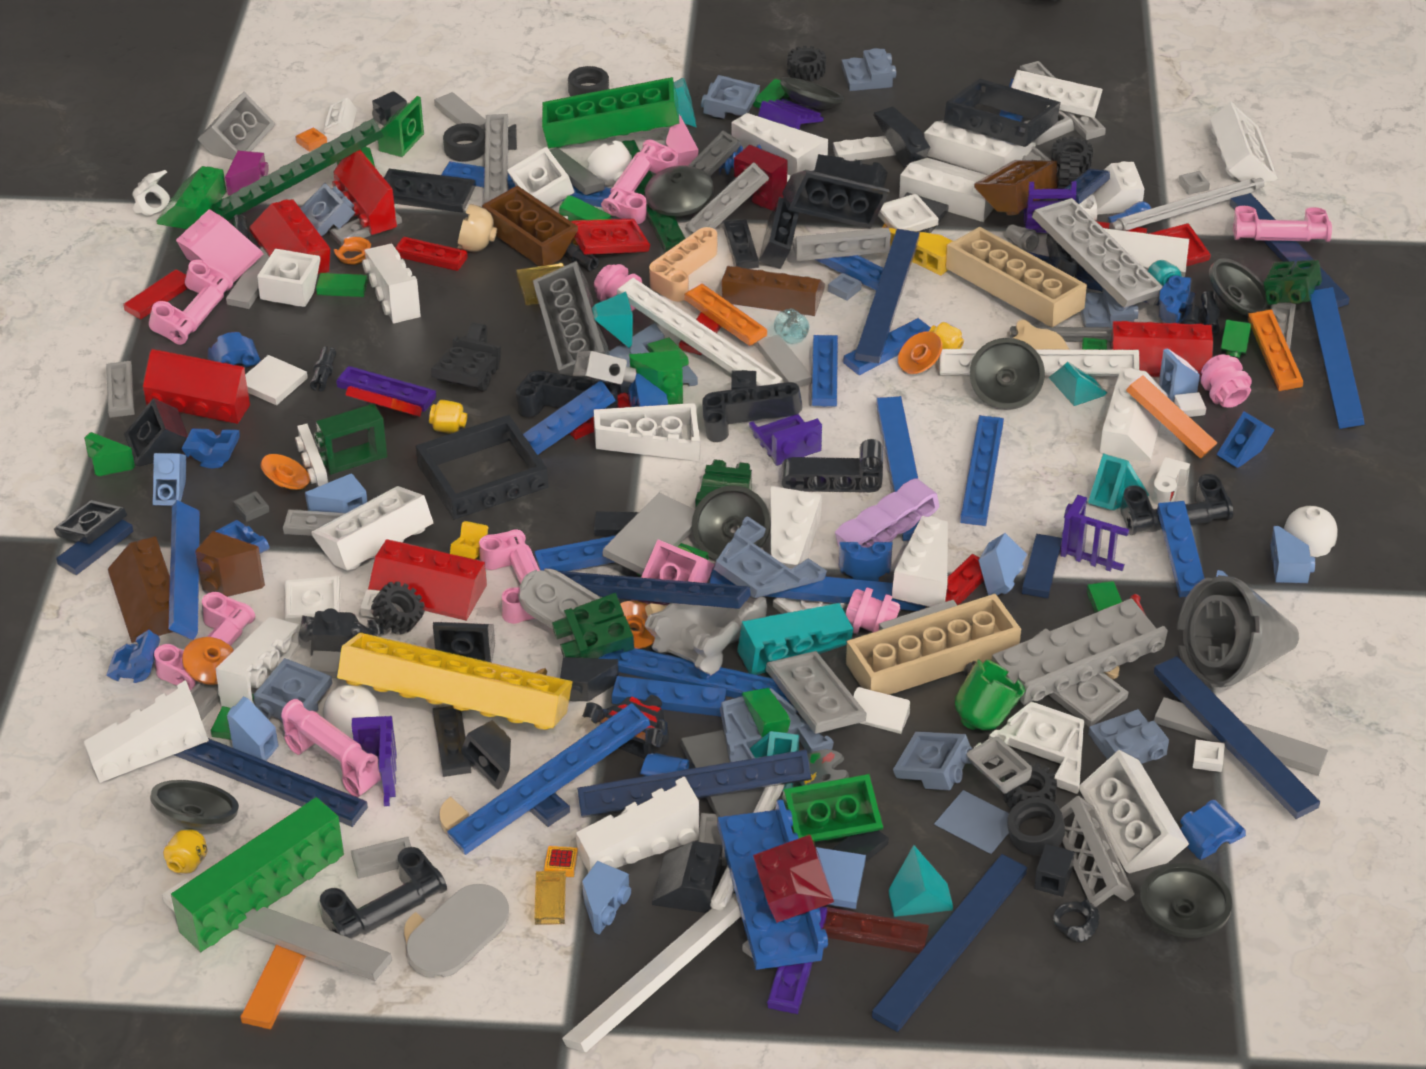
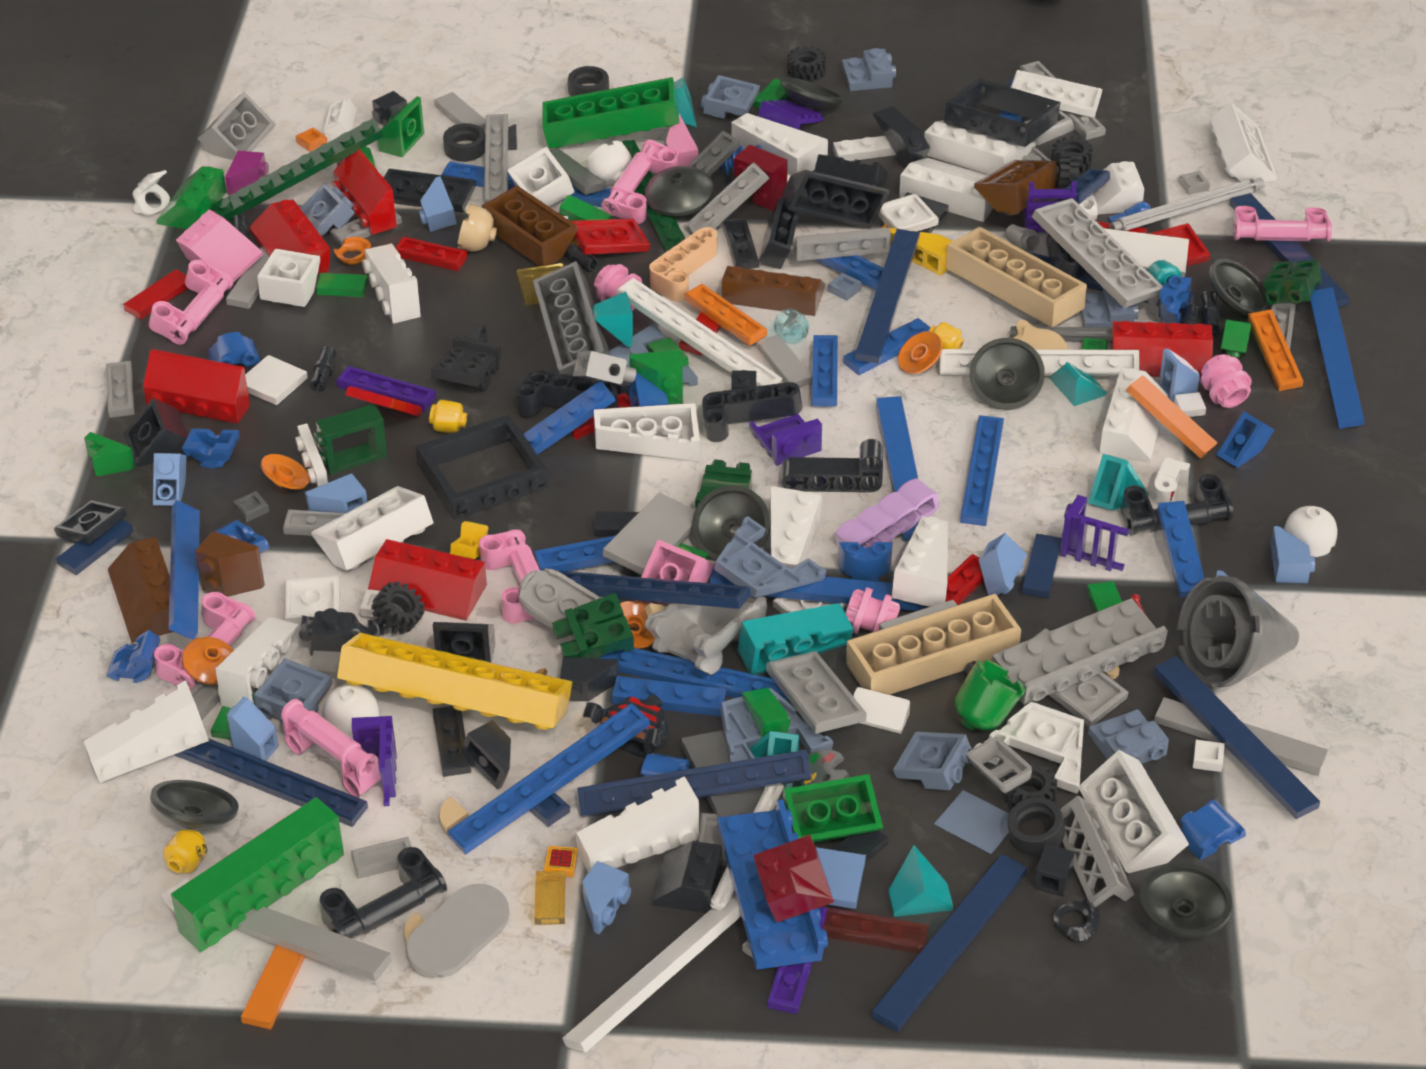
none -> medium blue slope [419,176,456,232]

